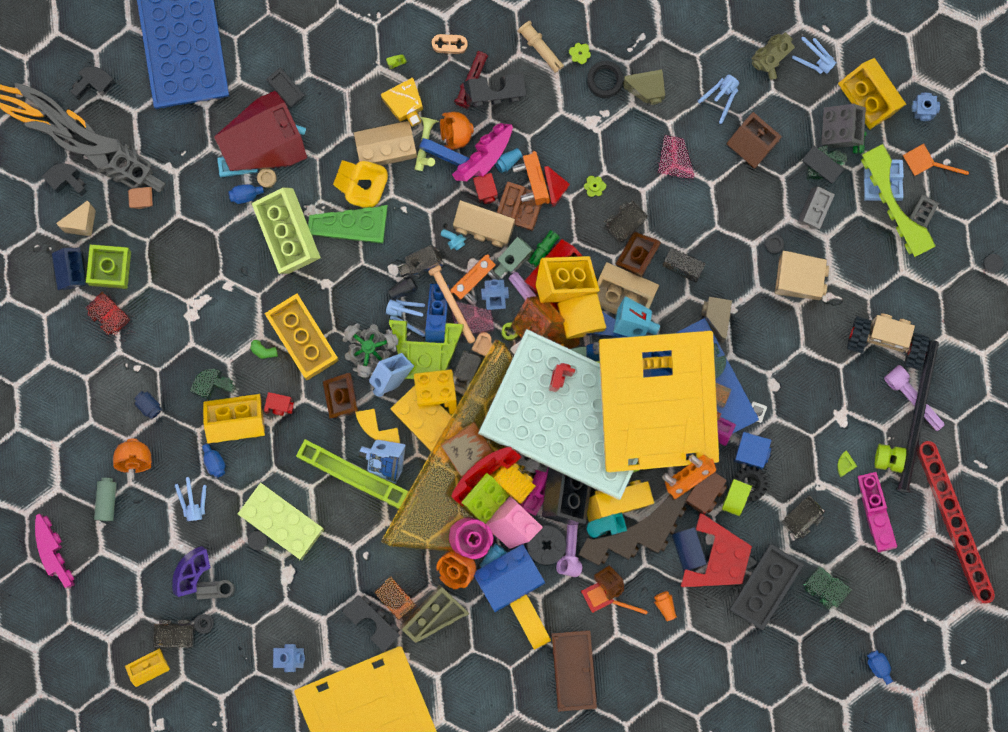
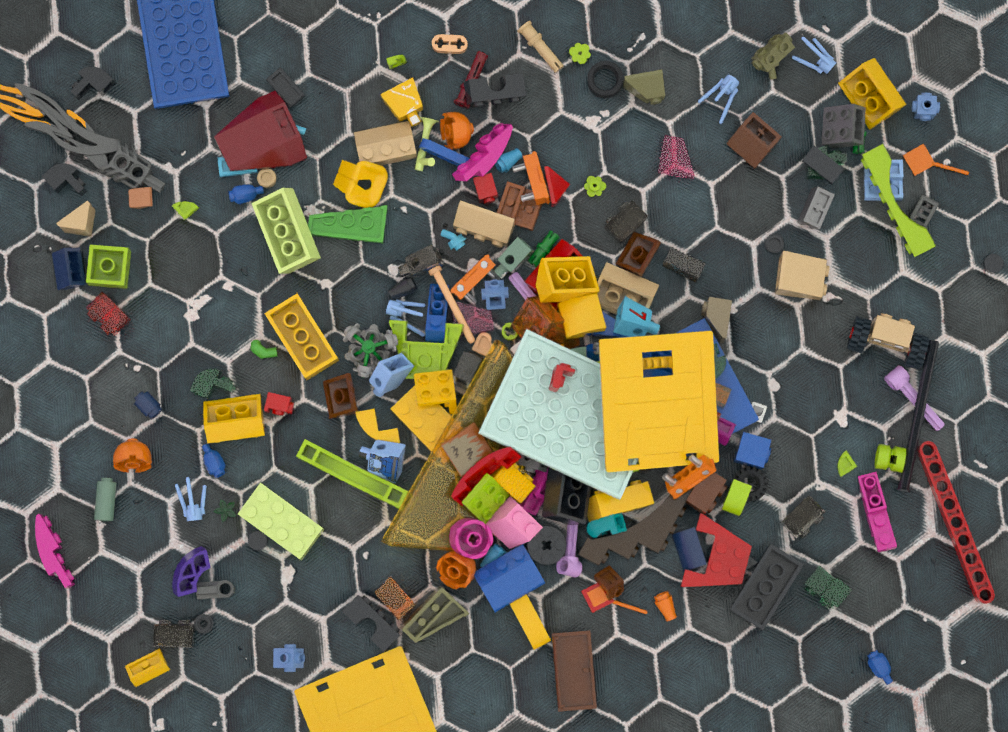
none -> lime tile [172,201,199,220]
none -> dark green plant [213,499,236,522]

